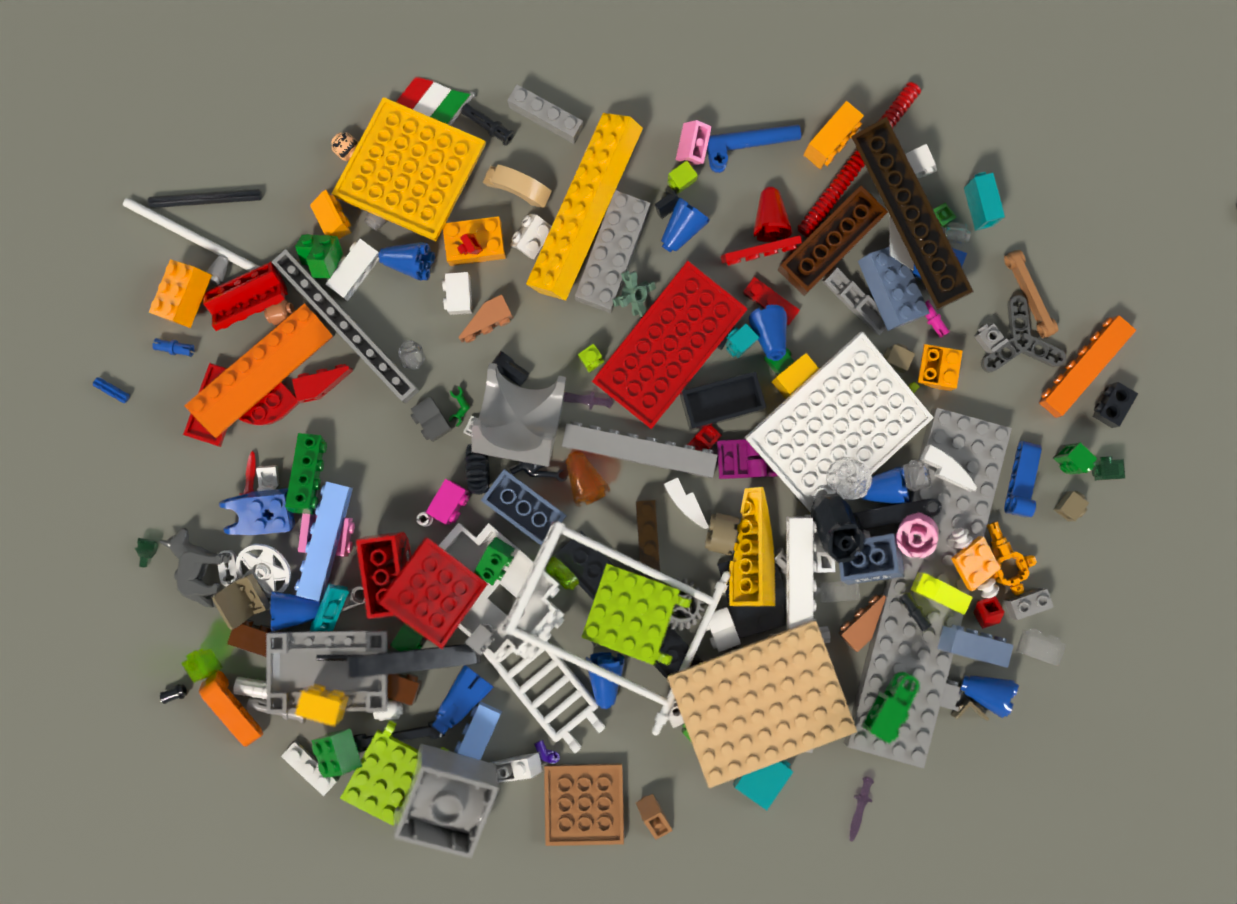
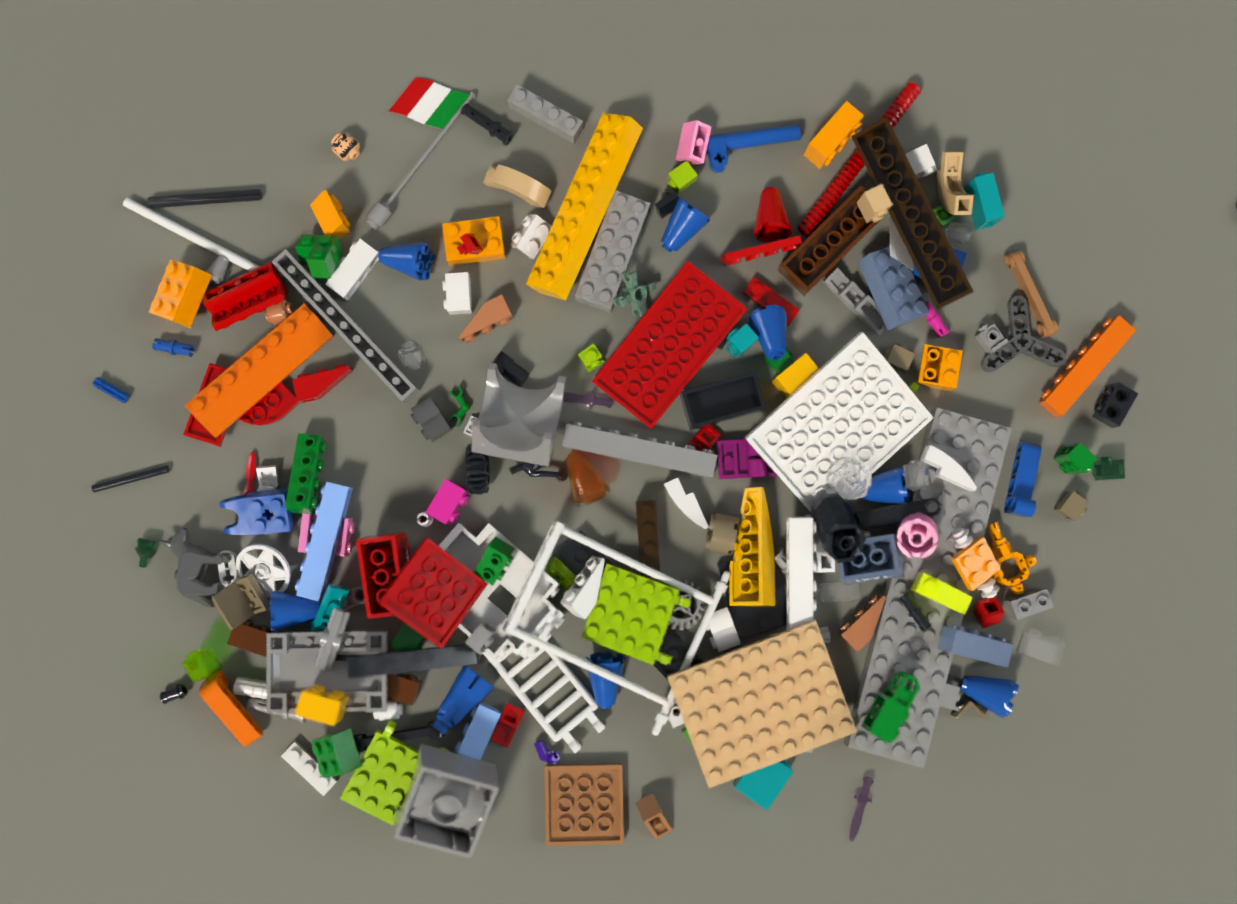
yellow plate [331,97,486,241] -> none
sand blue brick [481,469,567,545] -> none
white slope [490,752,543,783] -> none
none -> black bar [91,465,169,493]
none -> light grey piece [314,608,351,671]
none -> red slope [490,703,524,748]
none -> white slope [560,556,605,619]
none -> tan brick [857,184,892,223]
none -> tan arch [937,152,974,215]

